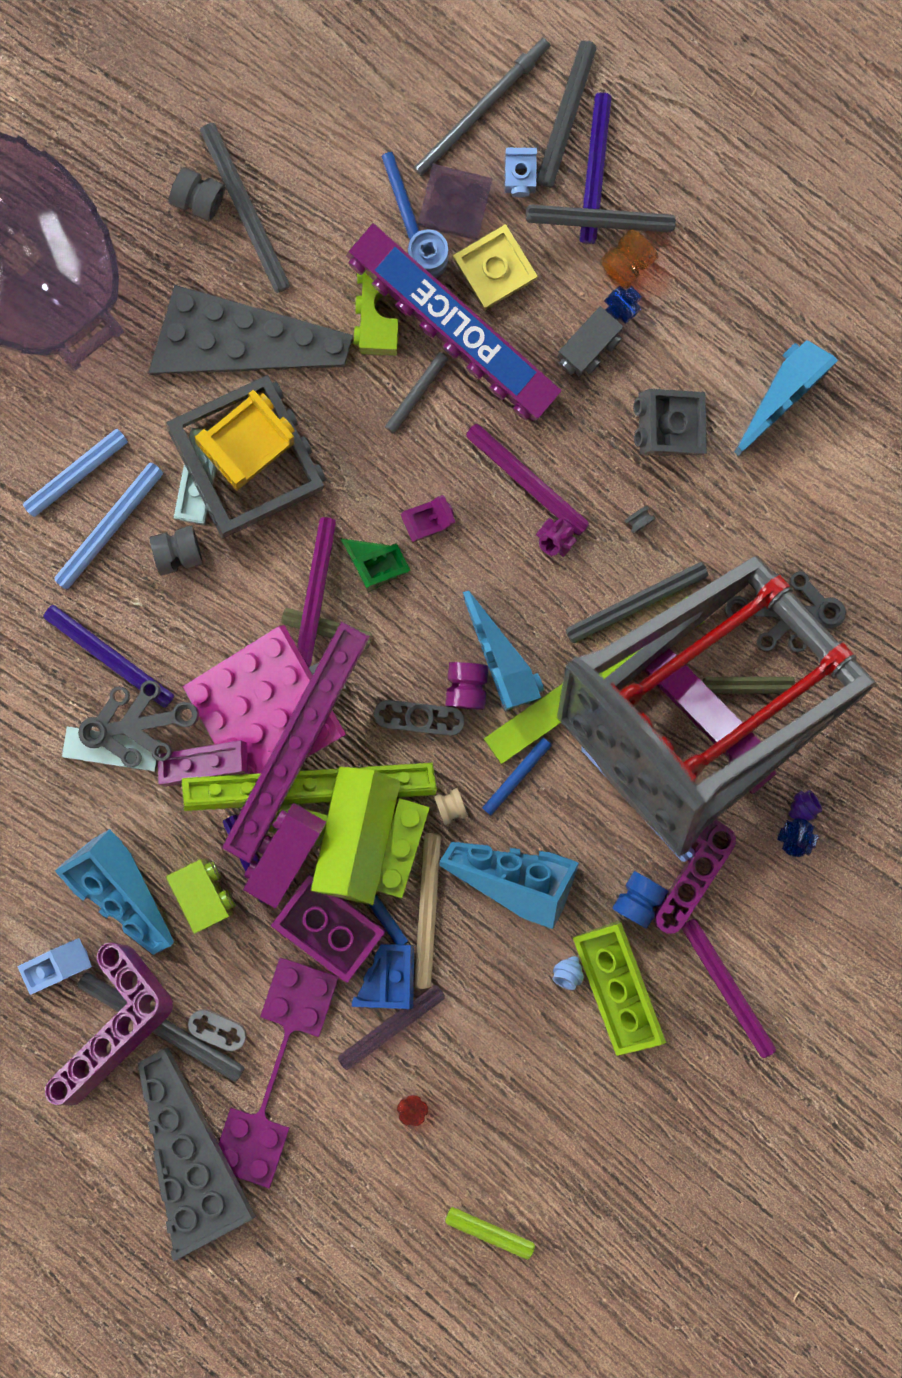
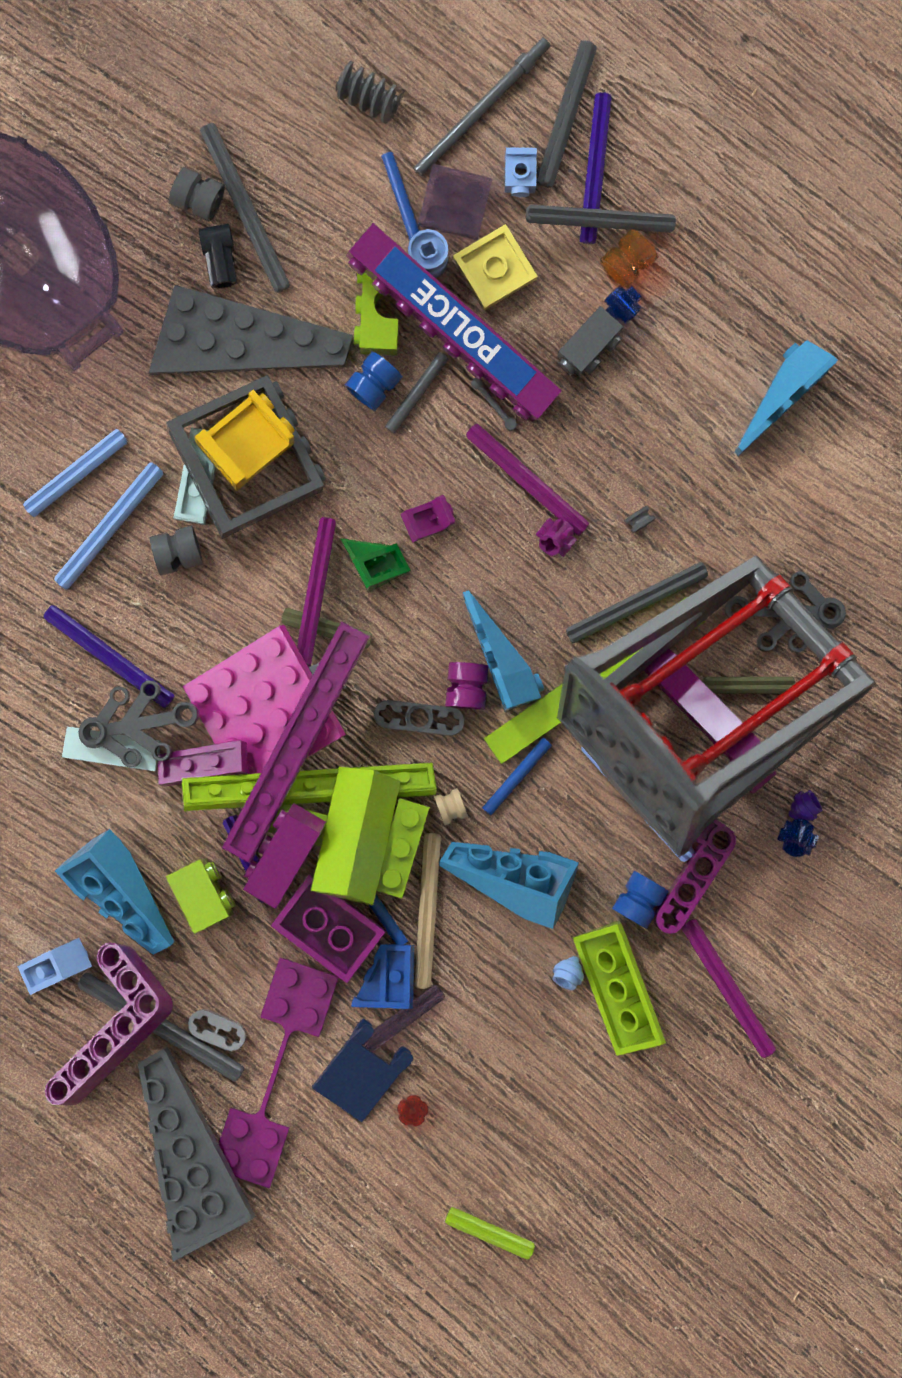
dark grey plate [633,389,707,456] -> none
none -> black piece [198,223,238,289]
none -> dark blue flag [312,1019,413,1122]
none -> dark grey piece [335,61,405,124]
none -> blue wheel [344,352,403,411]
none -> dark grey hinge [471,378,517,431]

